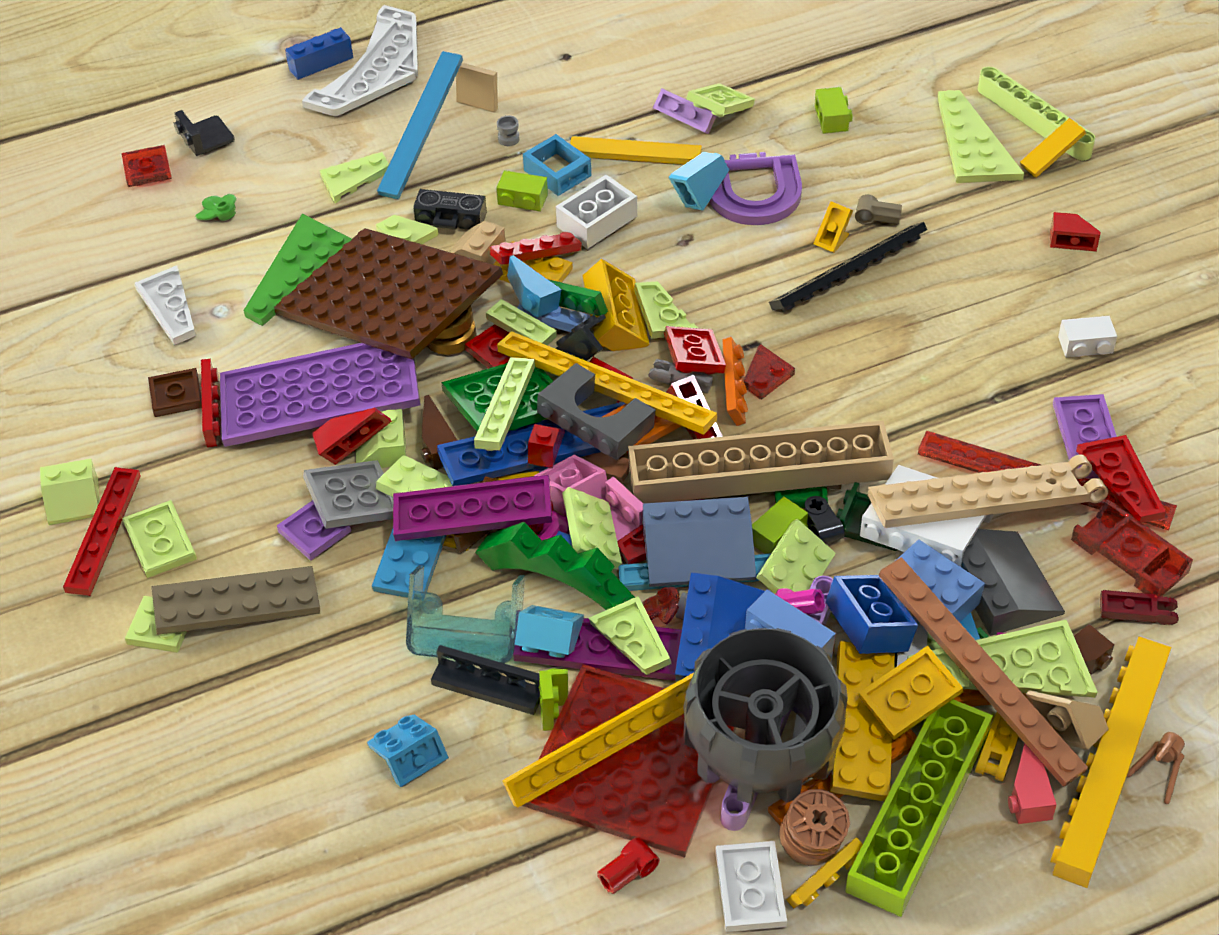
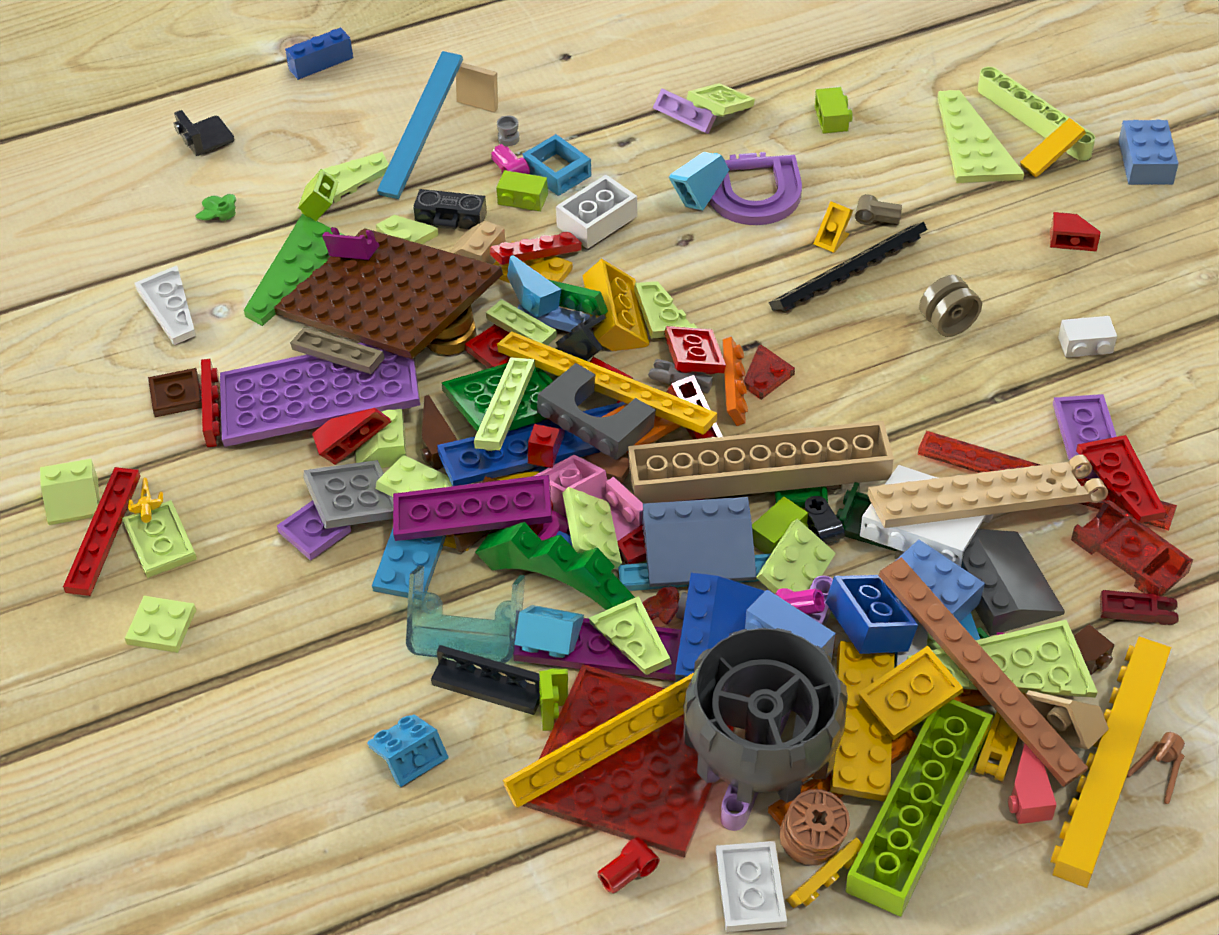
clear red plate [121,145,172,187] -> none
dark tan plate [151,566,320,635] -> none
white wing [302,5,418,116] -> none
yellow tile [570,136,702,165] -> none
none -> yellow piece [128,477,163,523]
none -> dark tan plate [290,327,385,374]
none -> lime brick [298,169,339,221]
none -> magenta hinge [322,227,379,260]
none -> dark pink piece [491,144,530,174]
none -> dark tan wheel [919,275,982,337]
none -> medium blue brick [1119,120,1179,185]

